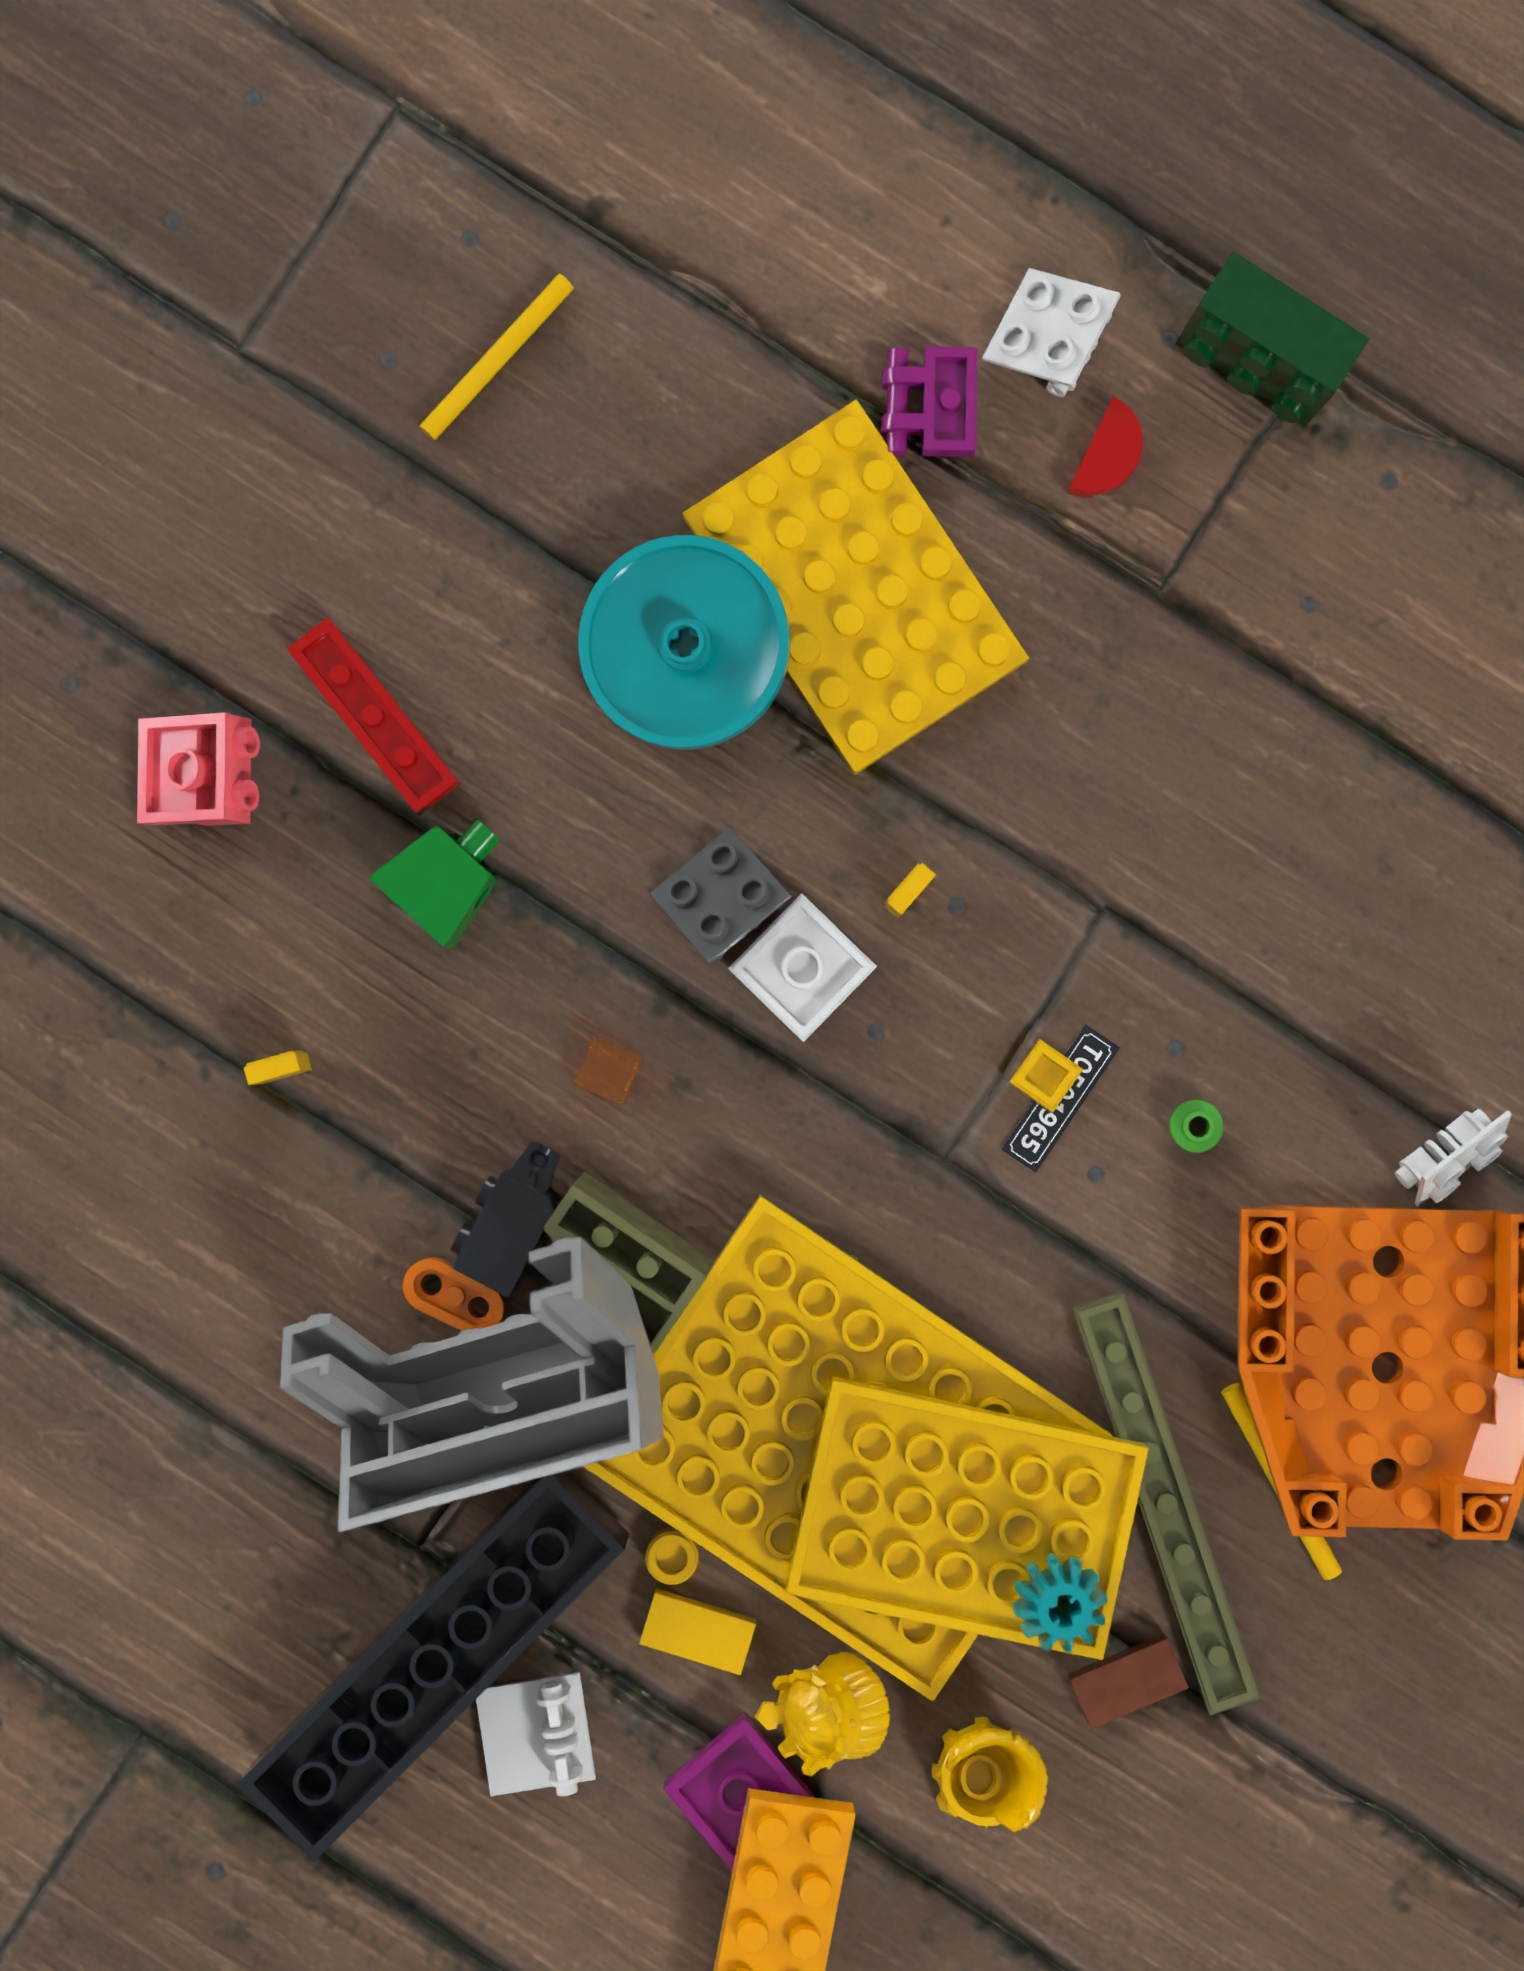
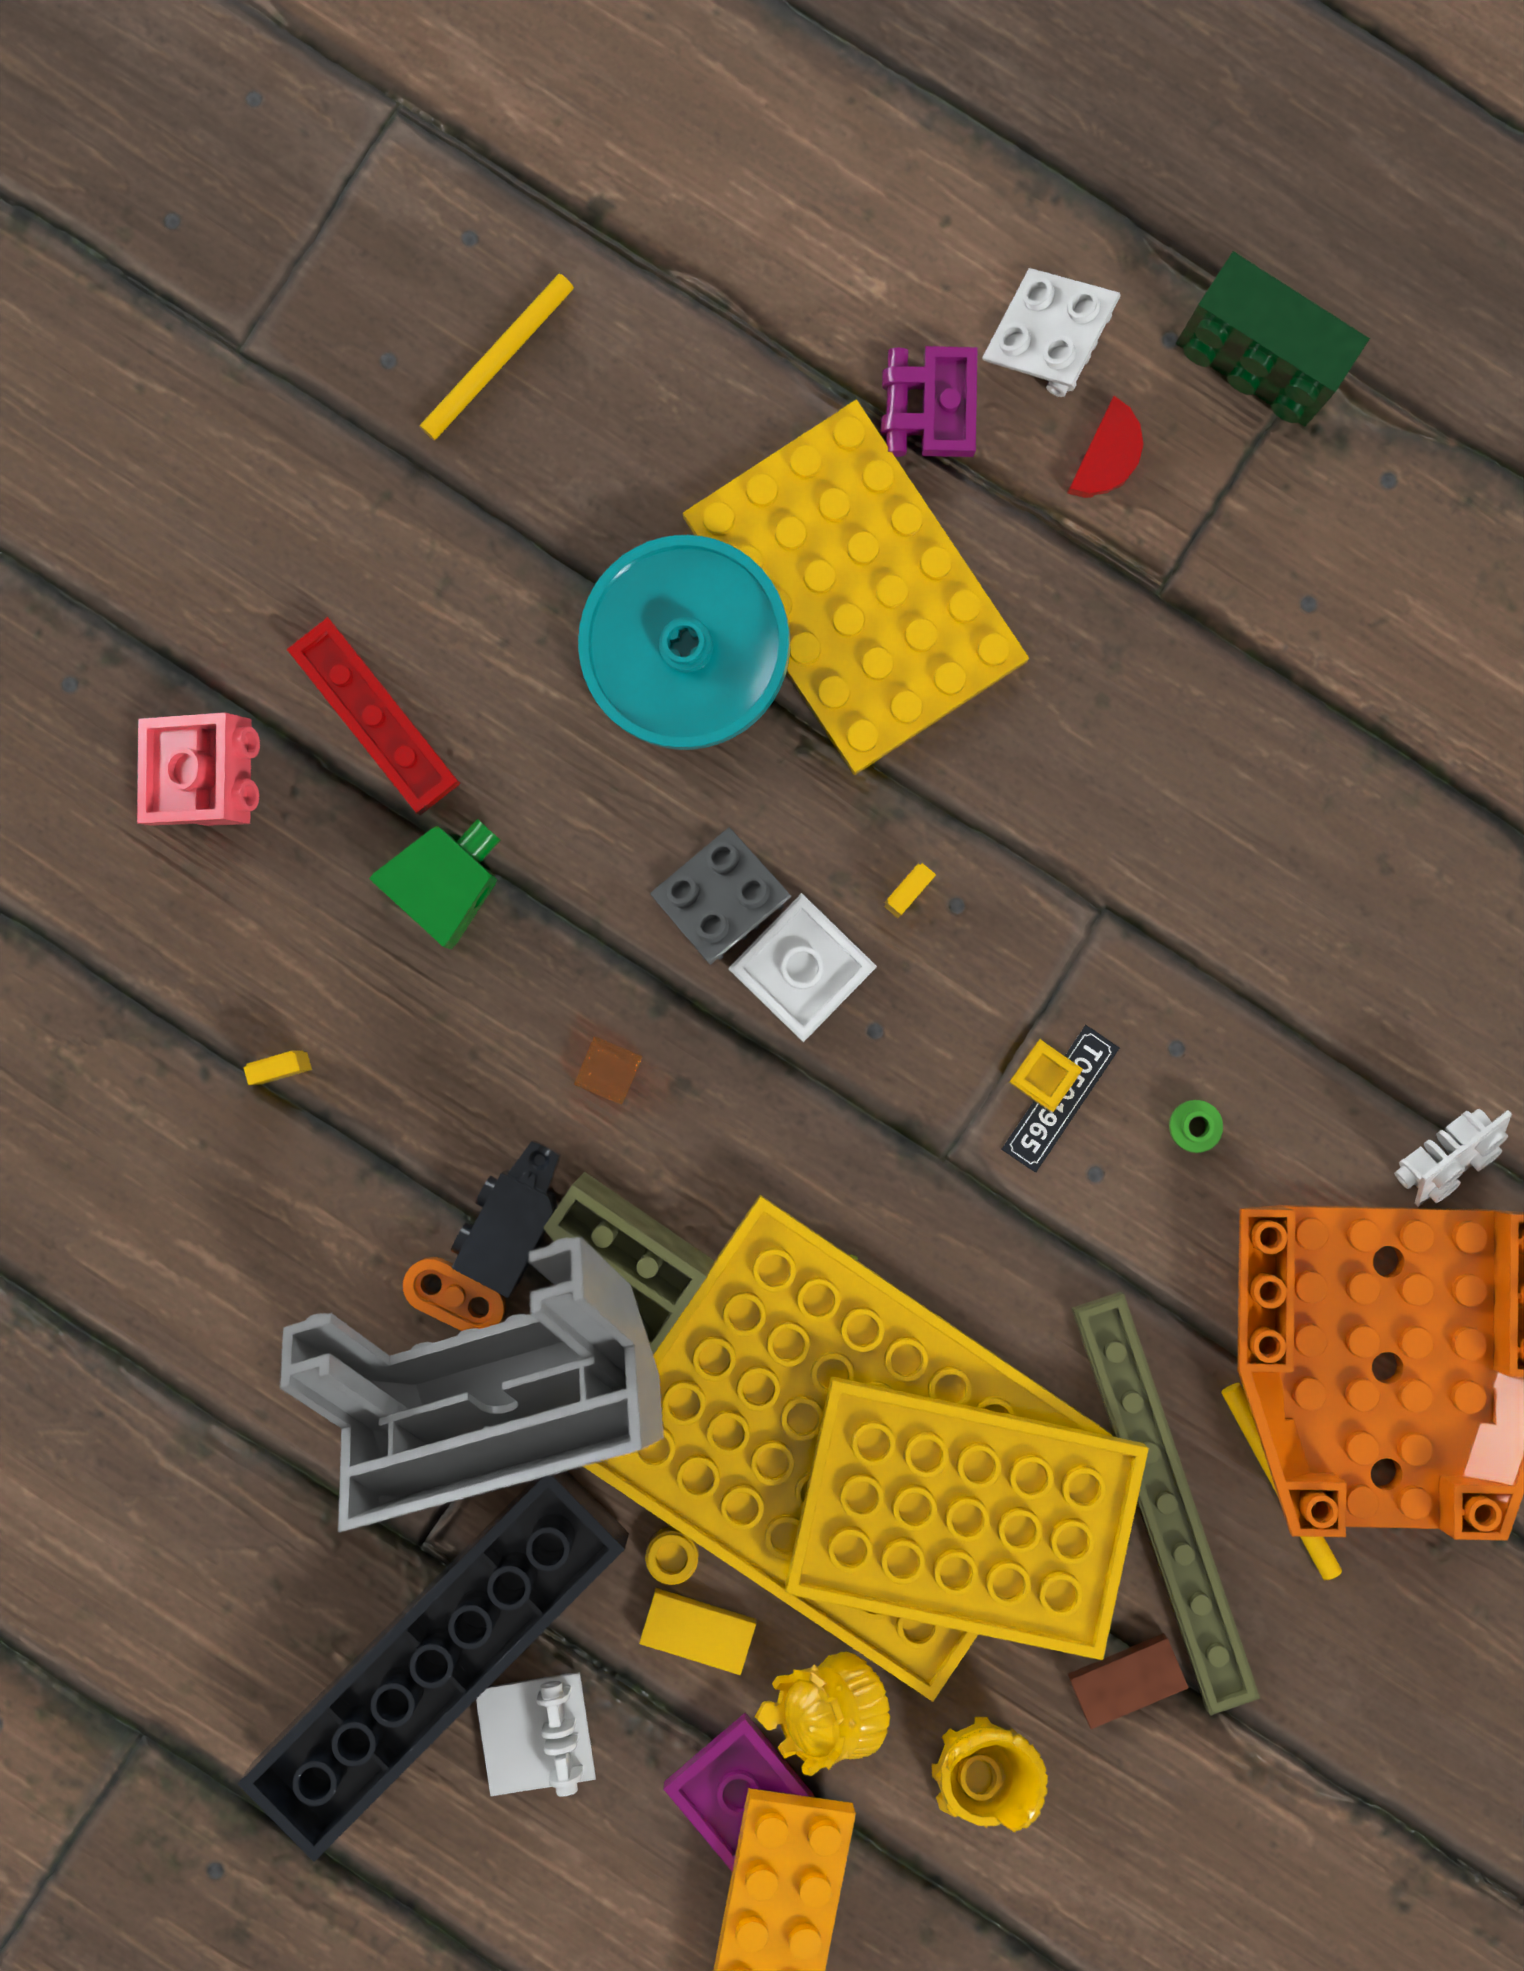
teal gear [1012,1553,1108,1653] -> none

